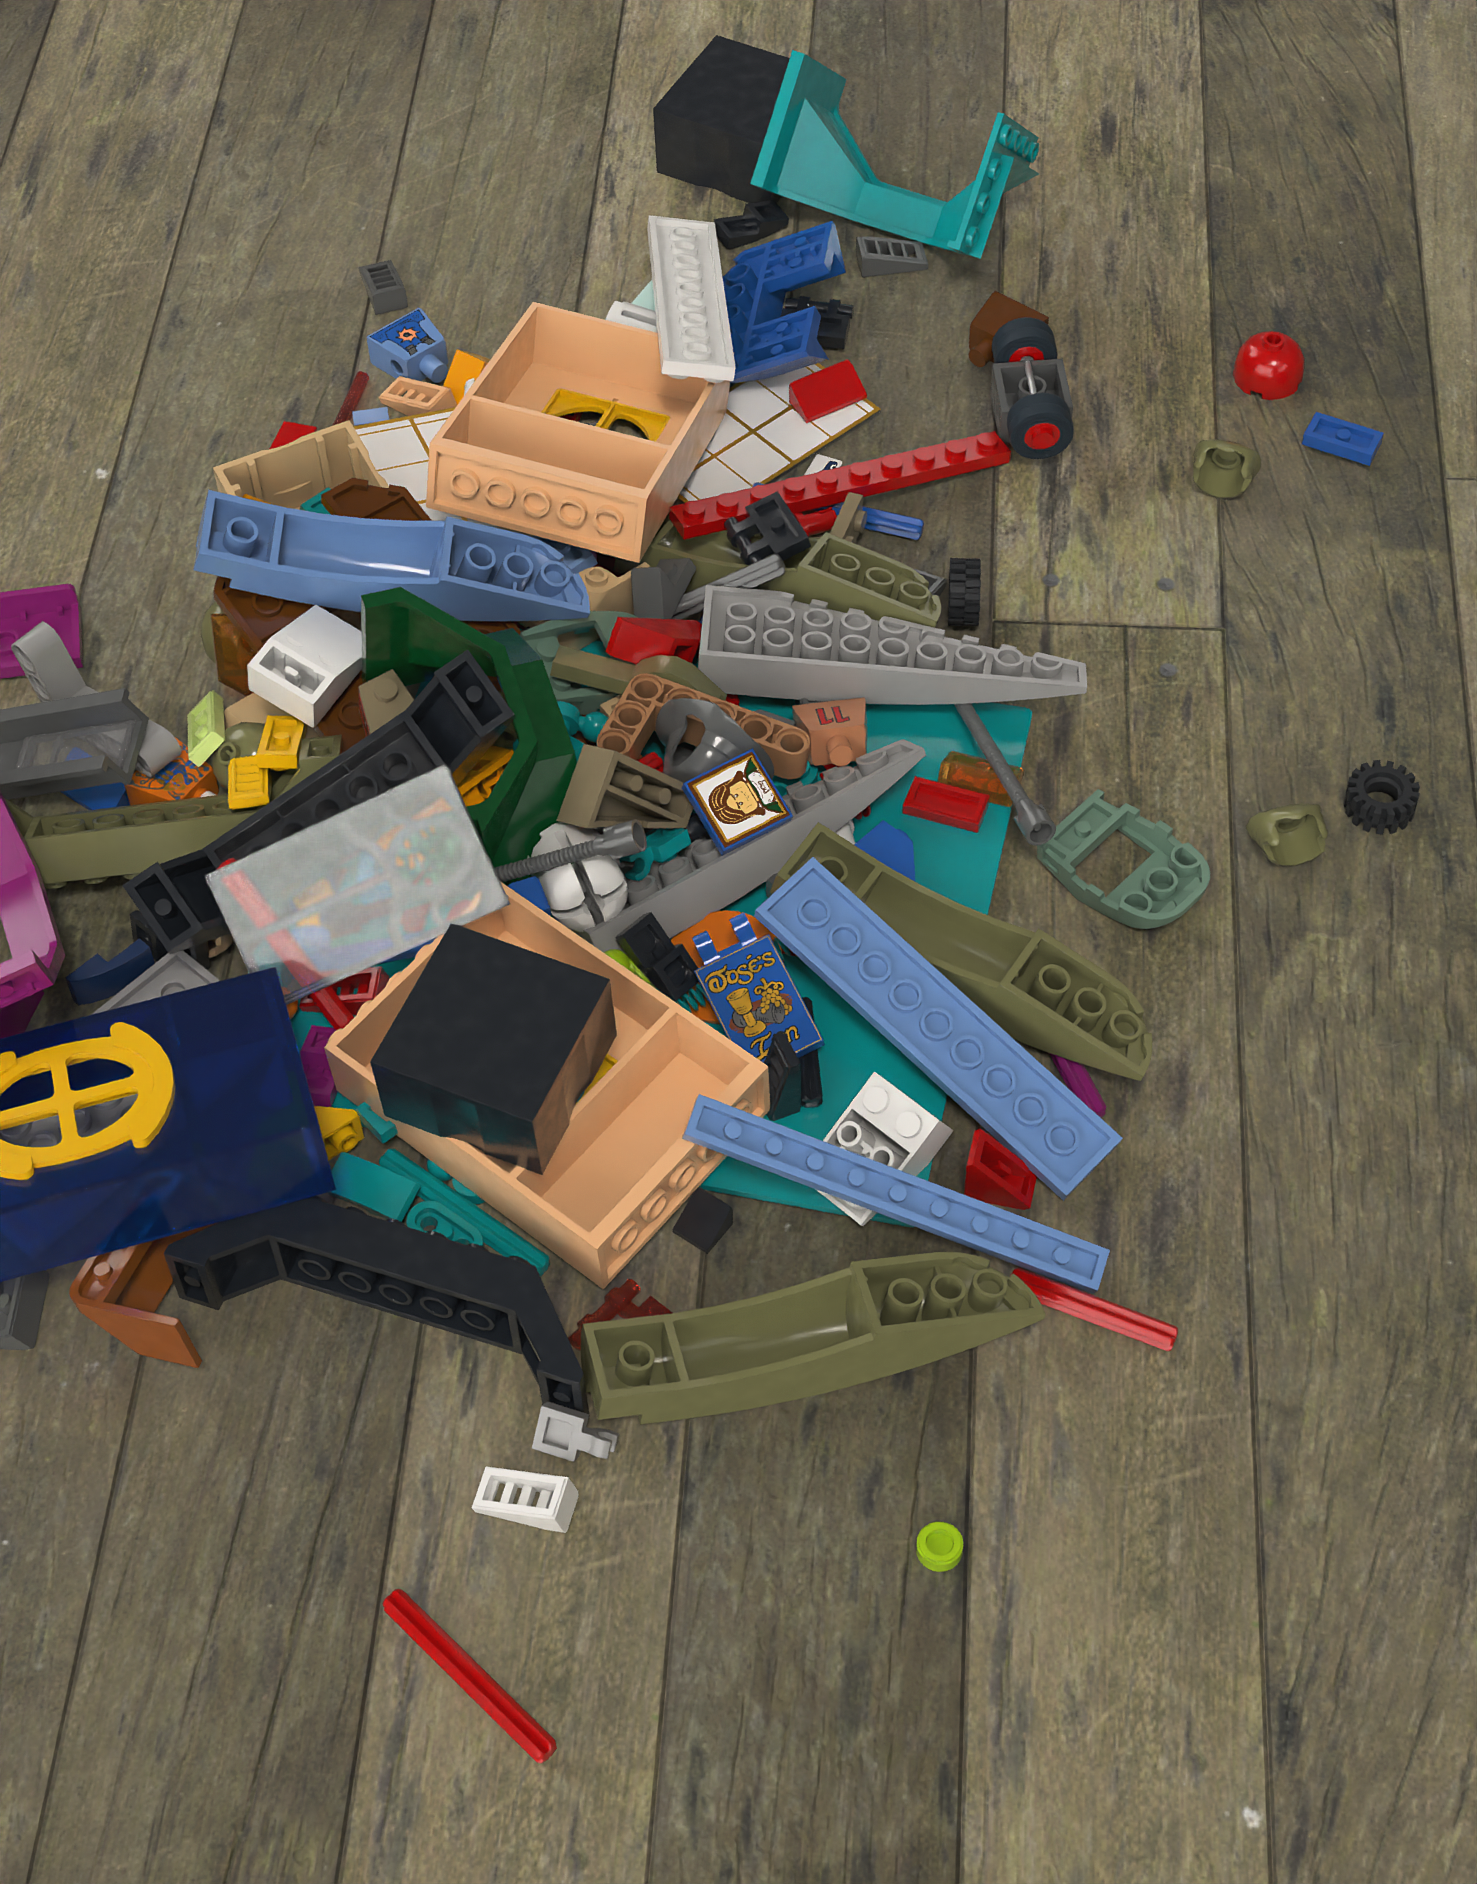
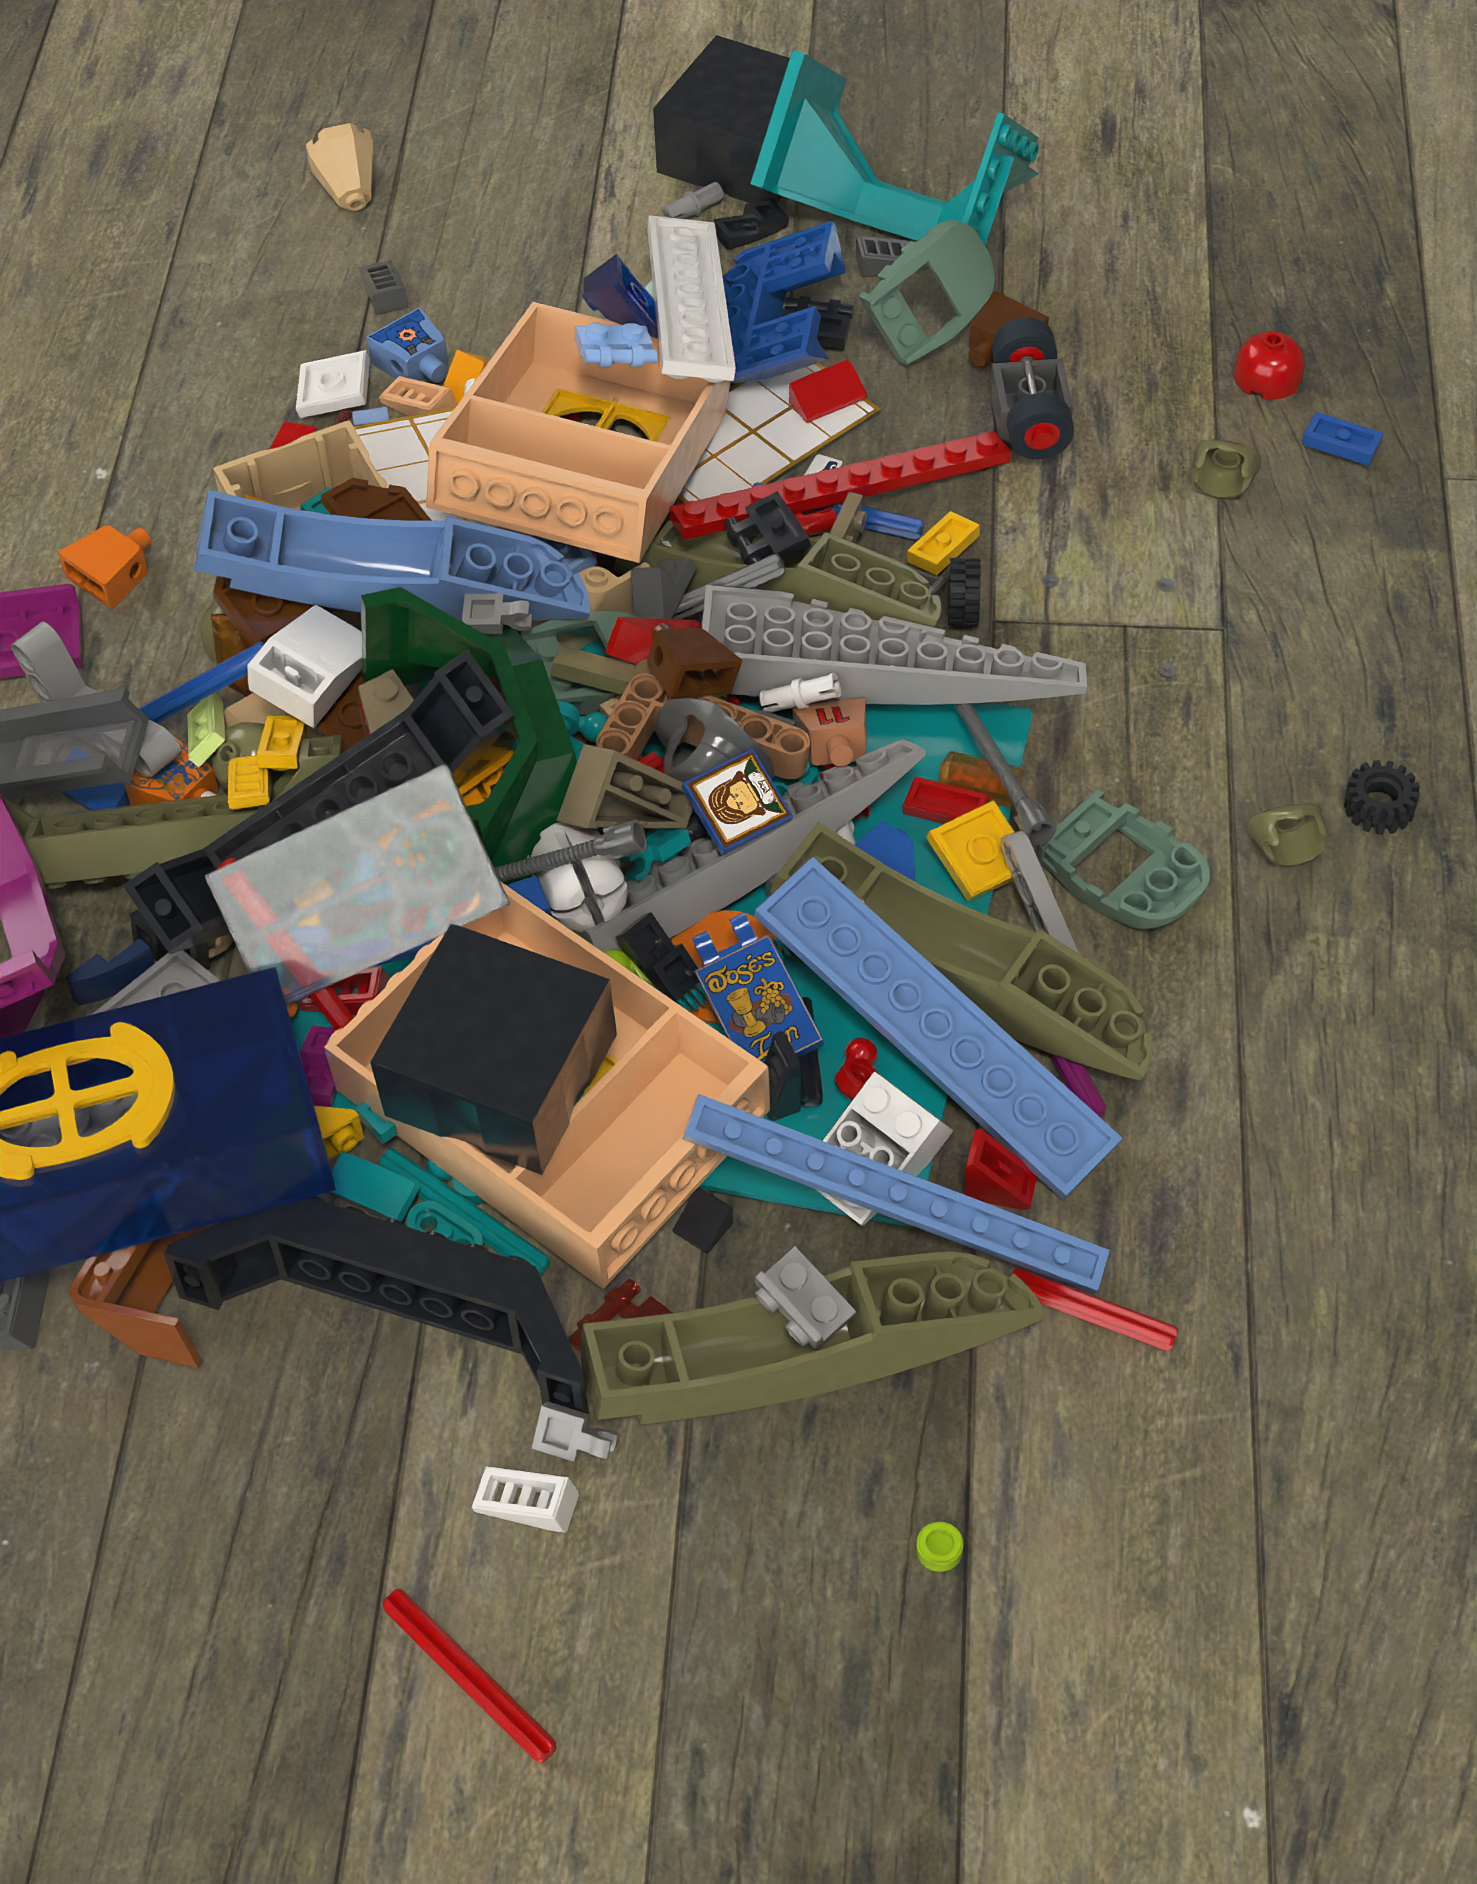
none -> orange torso [58,526,152,610]
none -> blue axle [139,642,264,724]
none -> white tile [296,350,370,418]
none -> tan cone [306,123,374,211]
none -> light grey plate [462,593,532,634]
none -> light blue plate [575,323,657,368]
none -> clear blue slope [583,254,658,339]
none -> reddish brown torso [647,623,743,698]
none -> light grey axle [661,182,724,219]
none -> light grey bracket [754,1246,856,1351]
none -> white pin [760,673,841,713]
none -> red plate [835,1038,878,1100]
none -> sand green slope [858,220,995,364]
none -> yellow plate [907,511,980,576]
none -> yellow plate [926,800,1014,903]
none -> light grey beam [1001,830,1079,954]

